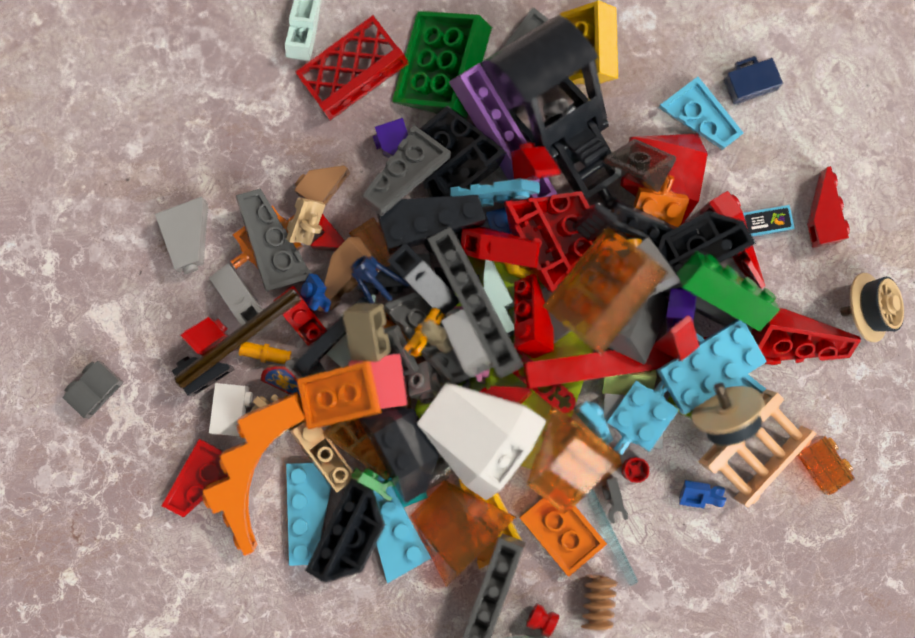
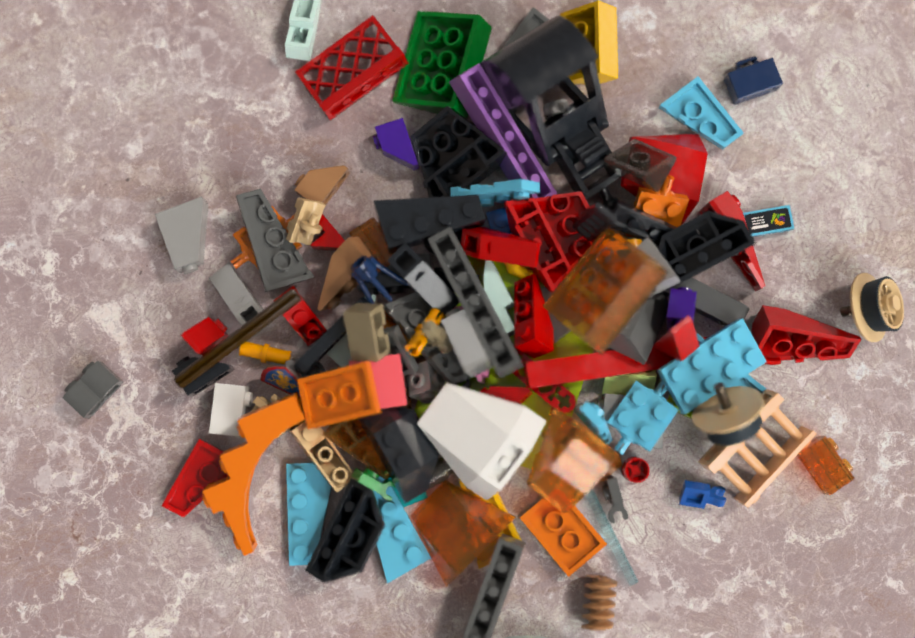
blue plate [300,273,331,312] -> none
dark grey wing [362,125,451,216] -> none
red slope [511,143,560,181] -> none
red wheel [526,603,560,638] -> none
green brick [677,251,780,331] -> none
red slope [807,166,850,248] -> none

